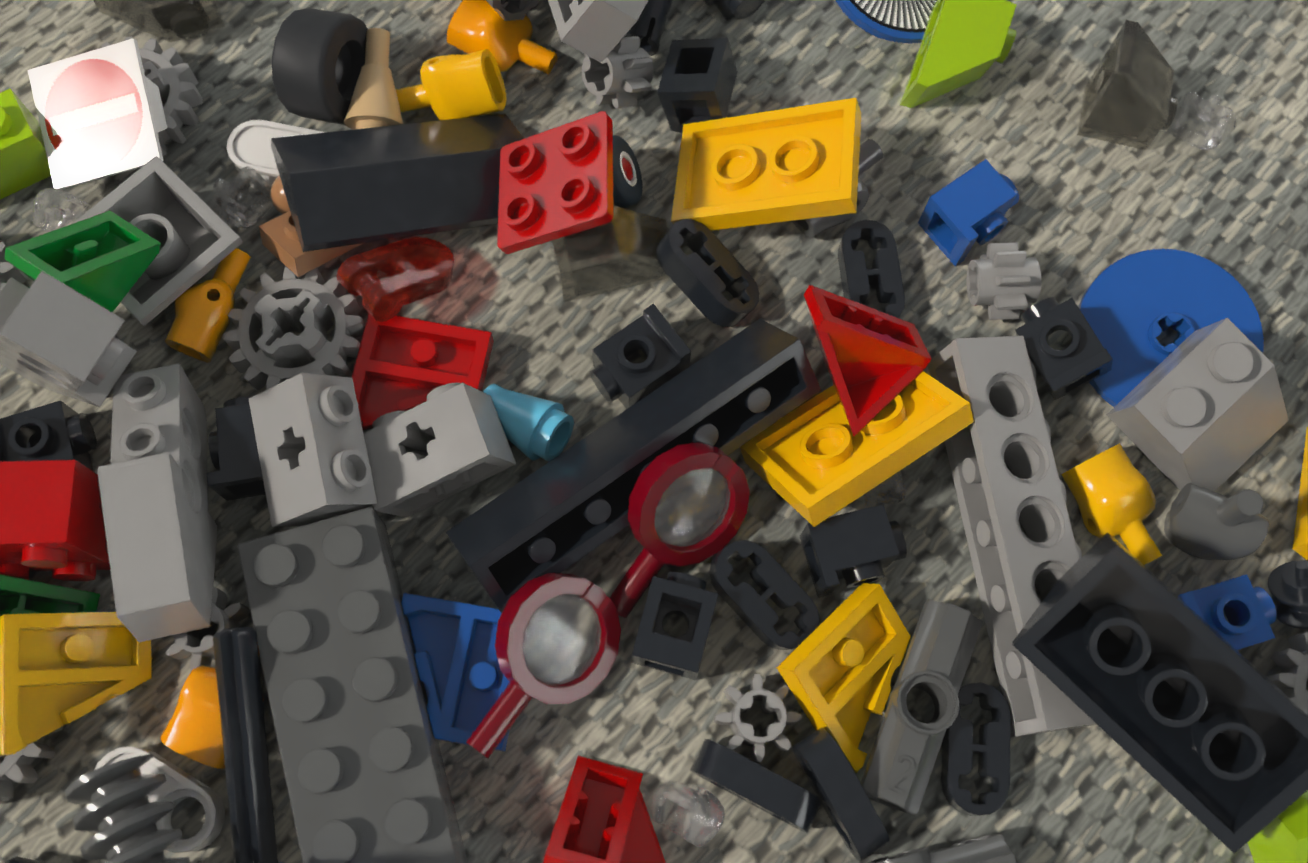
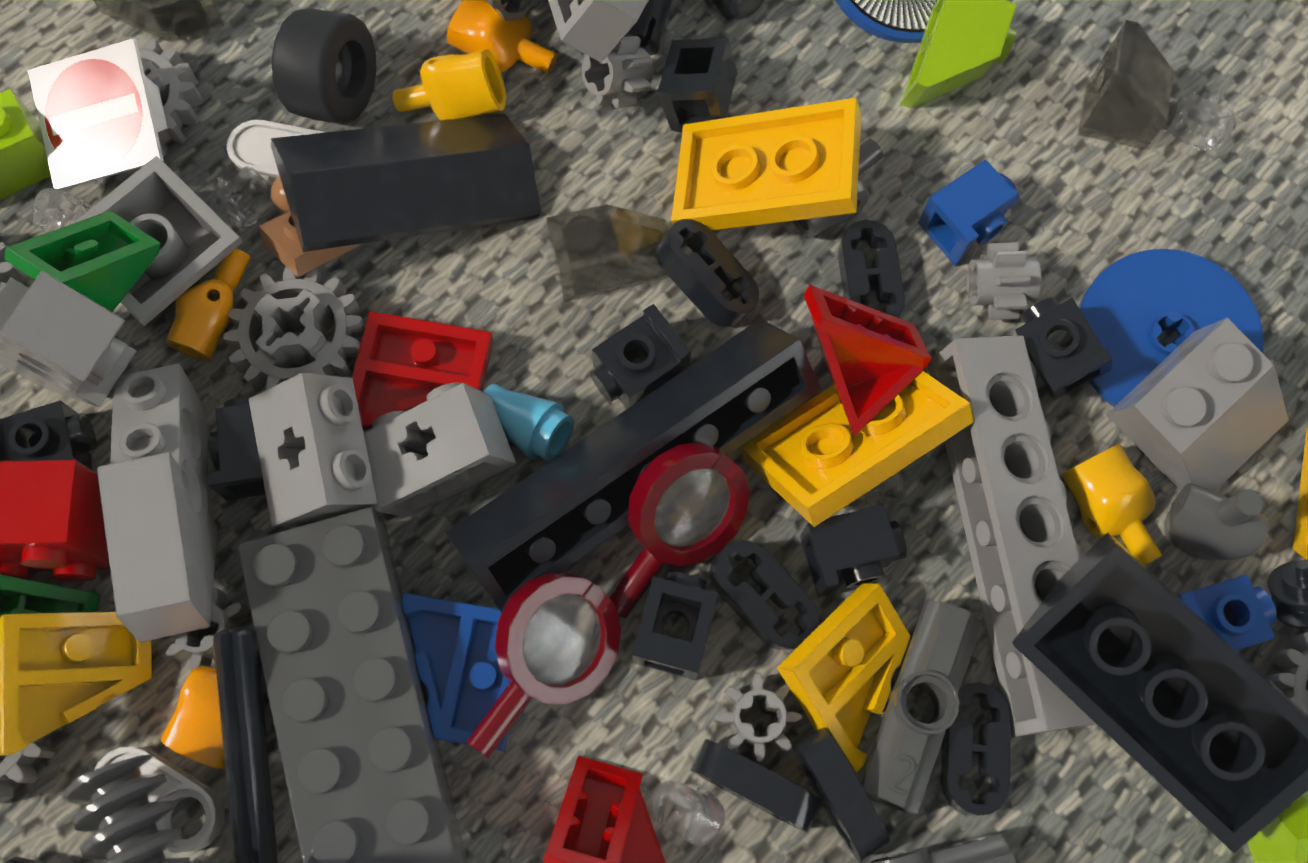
clear red plate [336,237,454,322] -> none
tan cone [344,28,403,130] -> none
red plate [497,111,643,254] -> none

